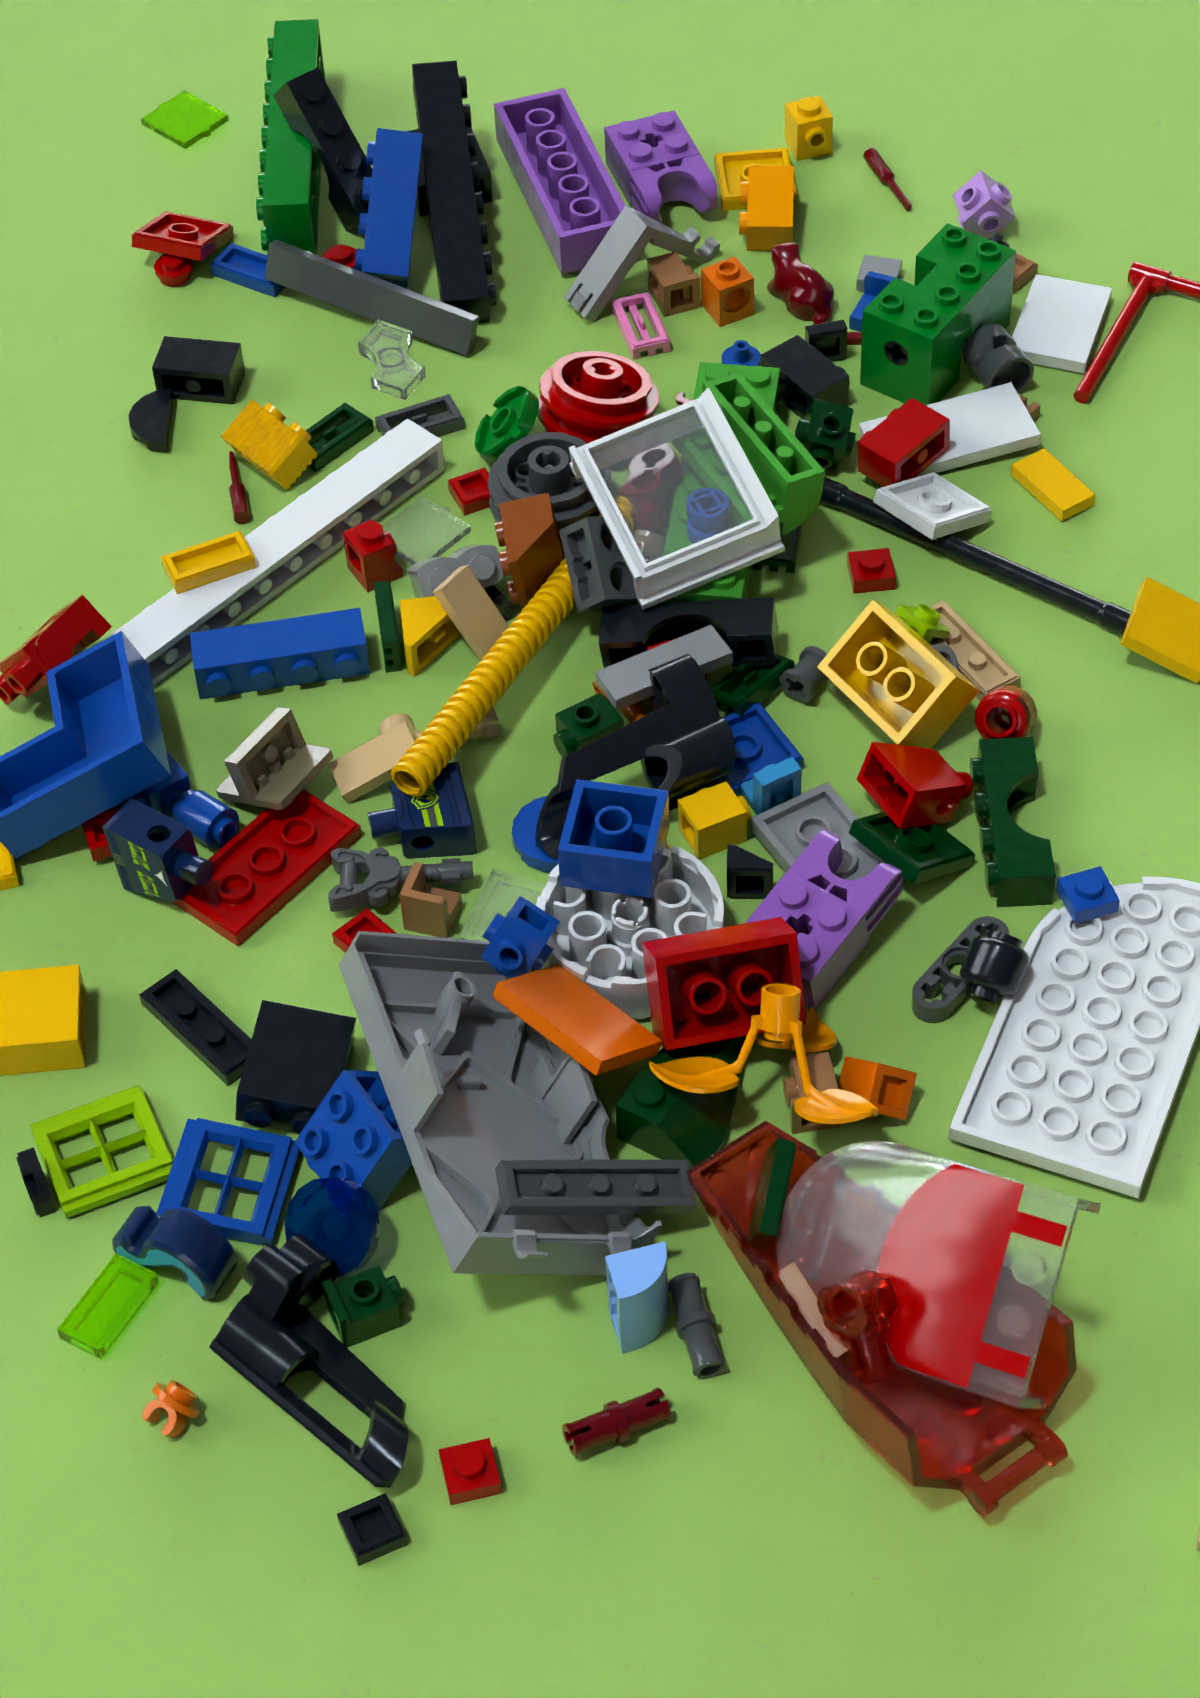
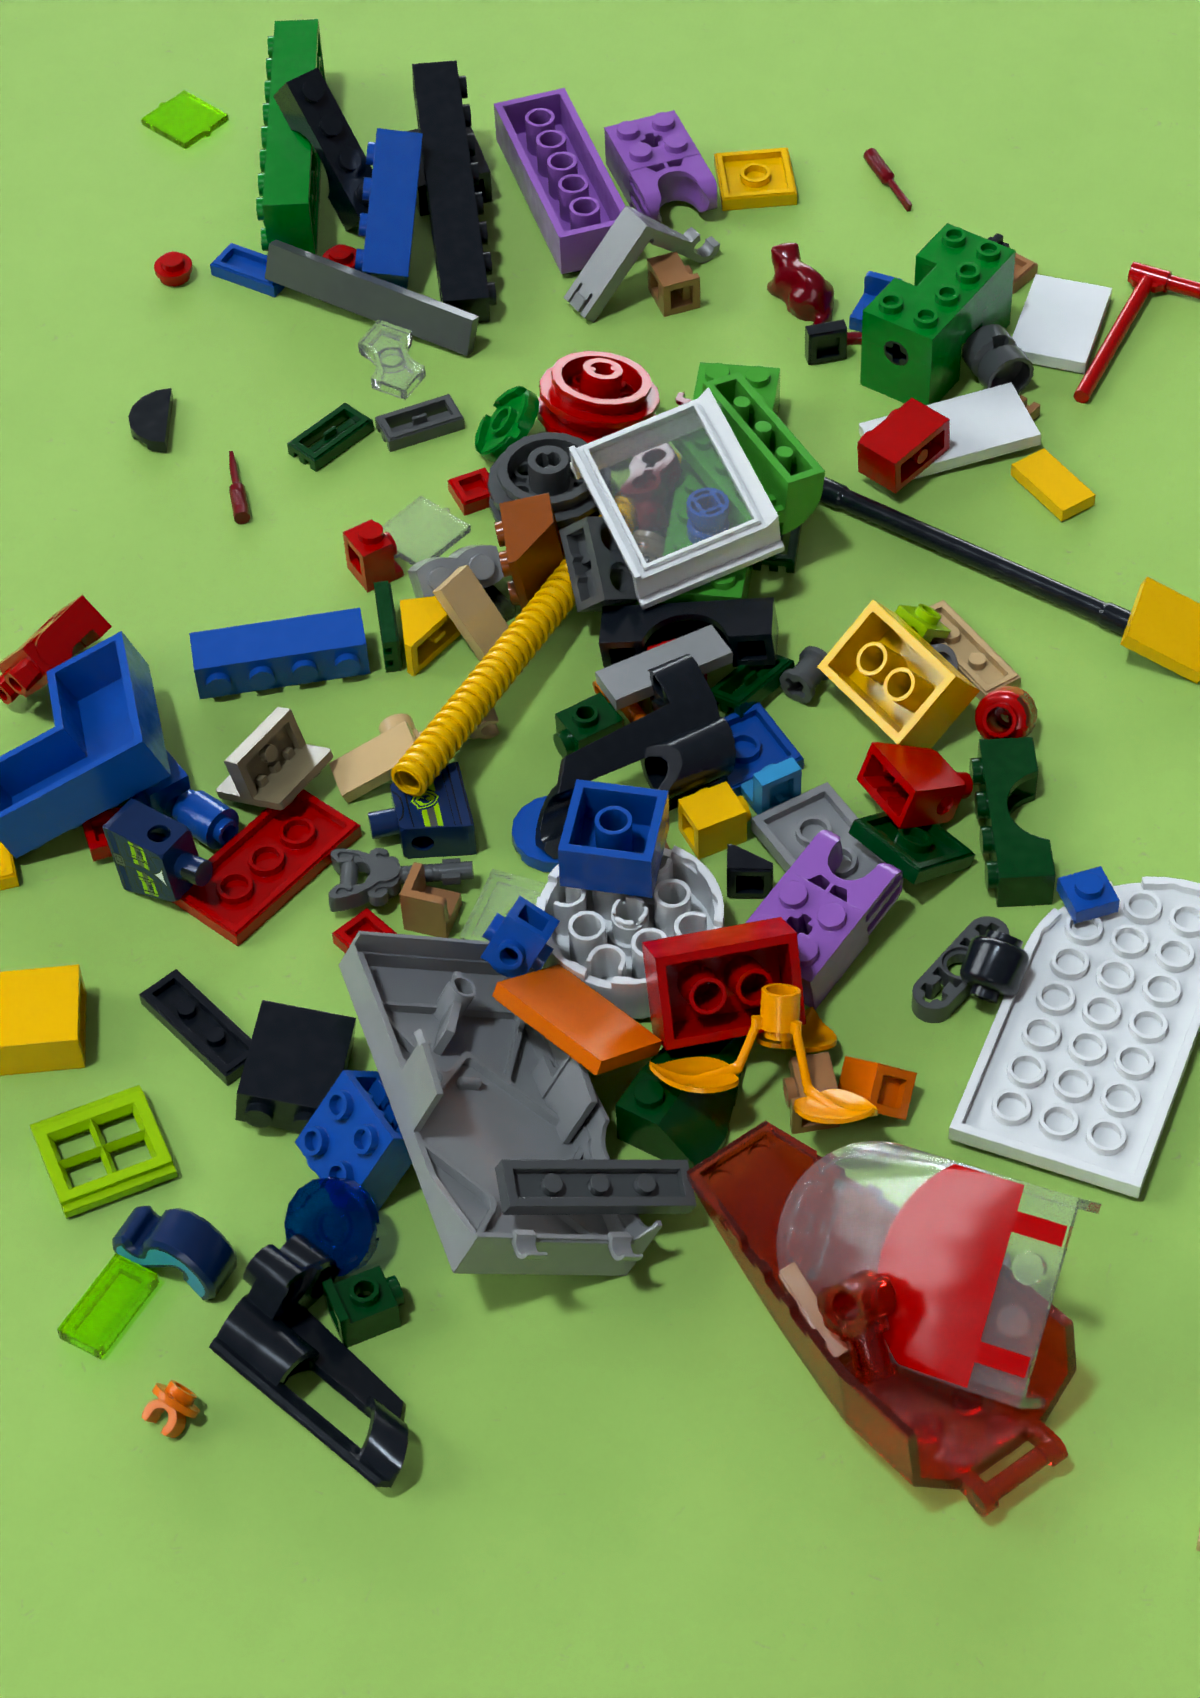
black tile [16,1147,57,1218] -> none
white brick [102,418,445,687] -> none
red tile [132,211,234,261] -> none
black brick [152,336,245,404] -> none
blue piece [157,1118,300,1245] -> none
yellow tile [161,530,256,594] -> none
yellow brick [220,399,317,490] -> none
black tile [337,1493,408,1566] -> none
red plate [438,1438,502,1506] -> none
dark red pin [562,1387,671,1457] -> none
light blue brick [605,1241,669,1354] -> none
bright pink tile [611,292,671,360] -> none
dark grey pin [668,1273,726,1379] -> none
orange brick [701,256,754,327] -> none
blue tile [722,340,761,366] -> none
light orange brick [739,166,794,251] -> none
dark green tile [745,1138,797,1250] -> none
black brick [761,335,850,419] -> none
yellow brick [785,95,833,161] -> none
dark green brick [794,398,856,470] -> none
red plate [847,548,896,594] -> none
light grey tile [856,255,902,291] -> none
white tile [873,472,992,540] -> none
lavender brick [953,170,1016,239] -> none

